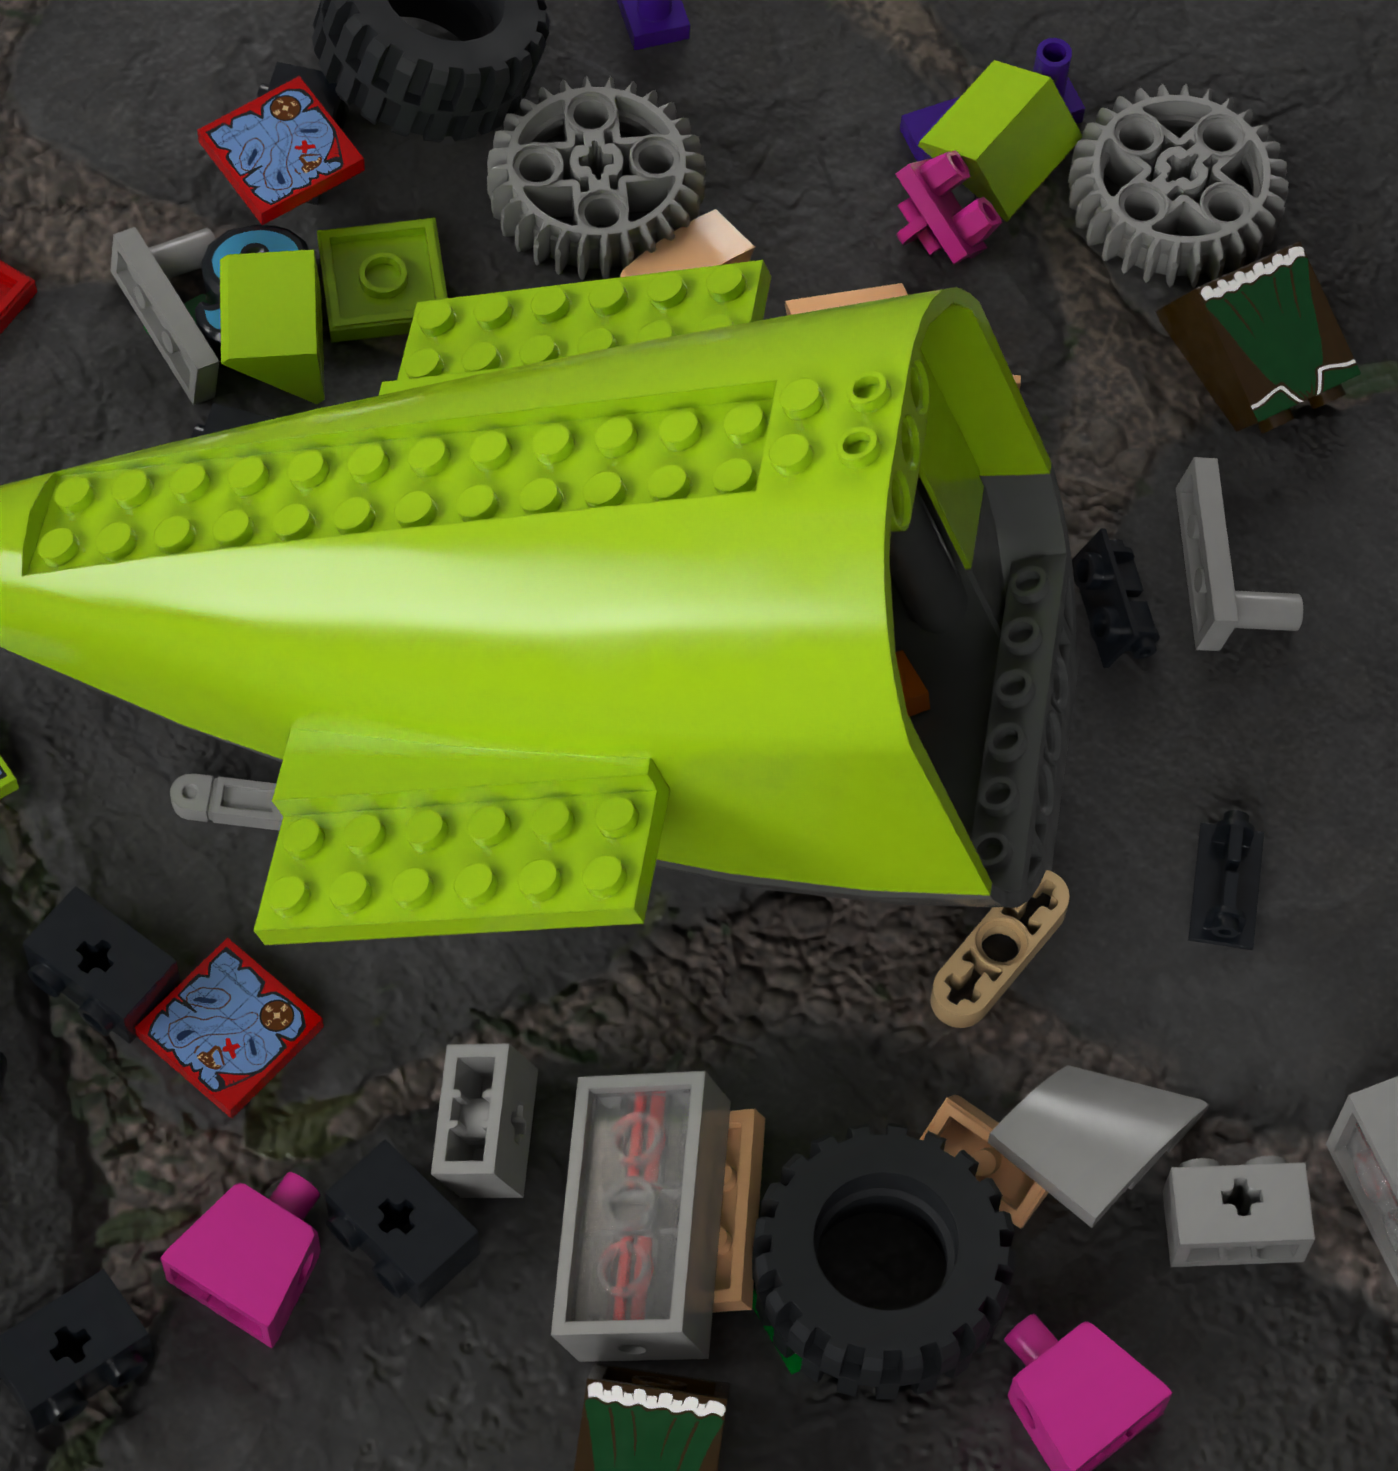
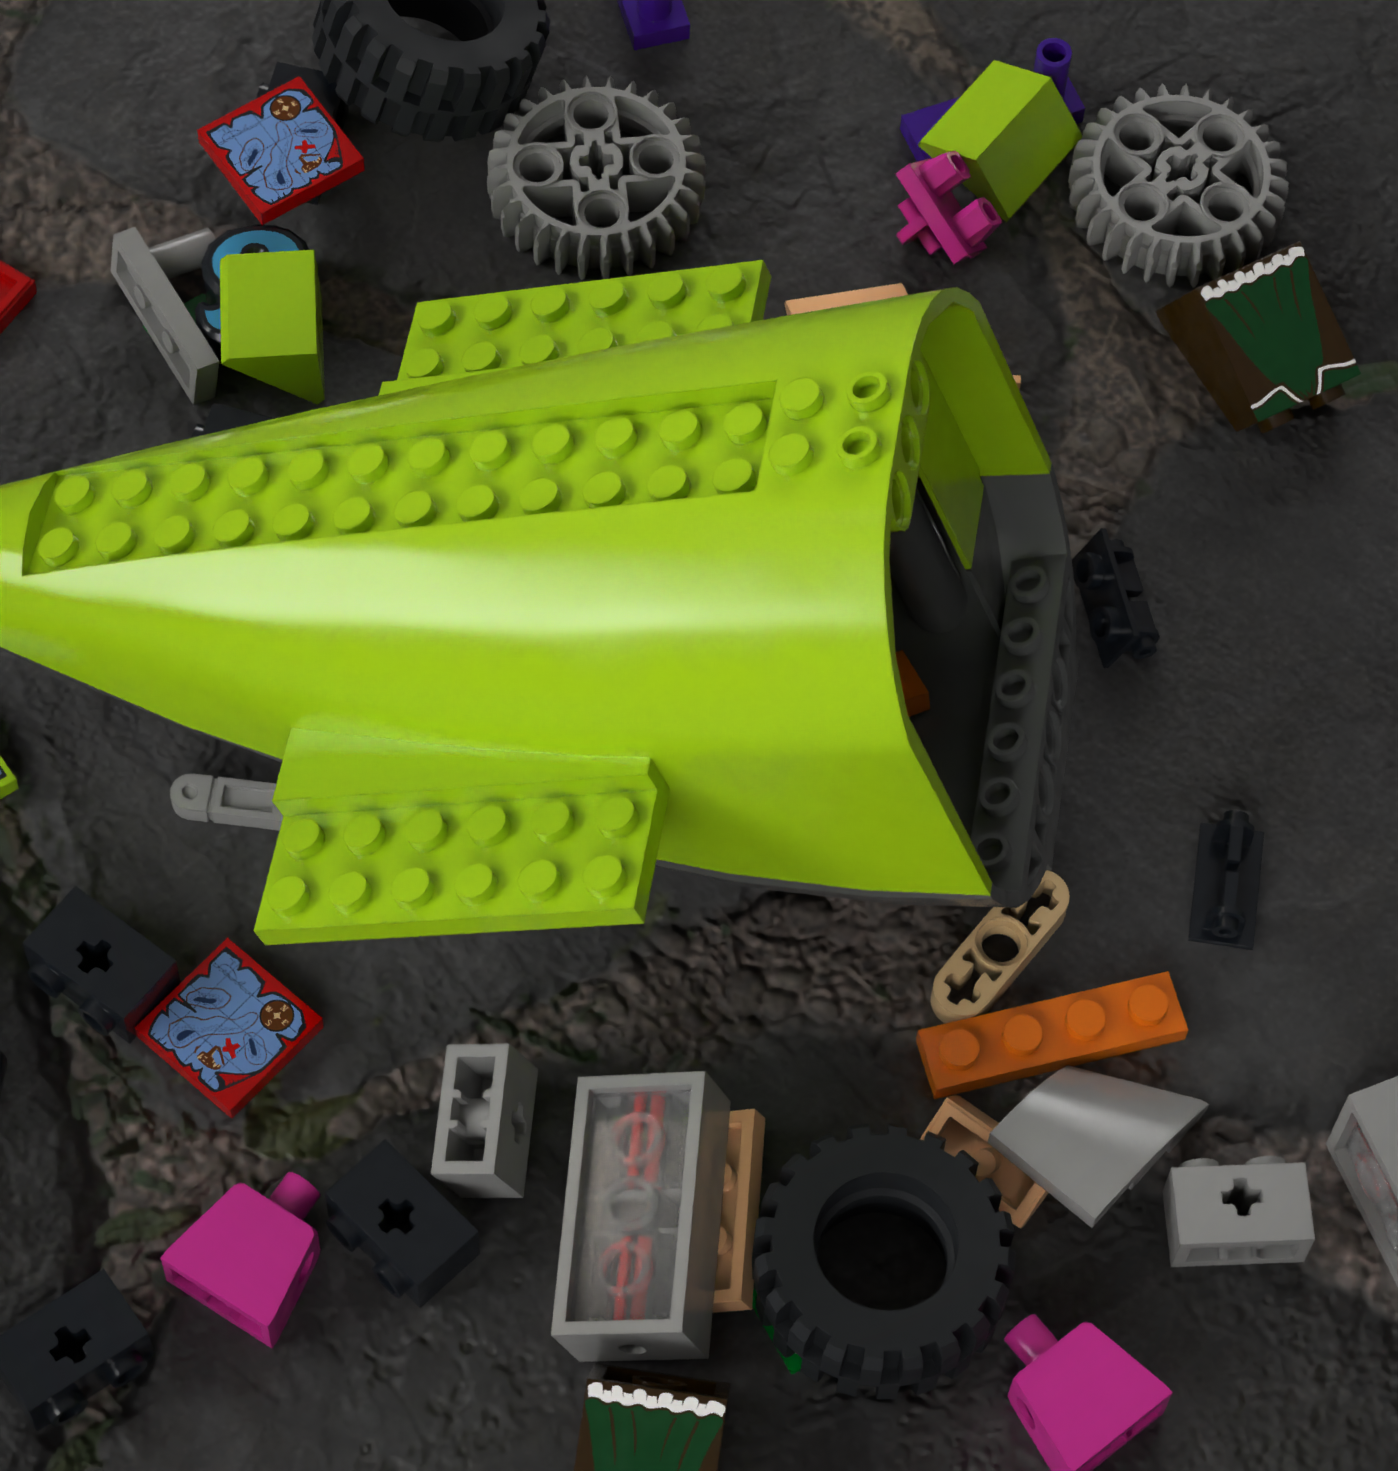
lime tile [317,217,448,343] -> none
light nougat slope [620,209,755,277] -> none
light grey piece [1175,457,1303,651] -> none
none -> orange plate [916,971,1188,1099]

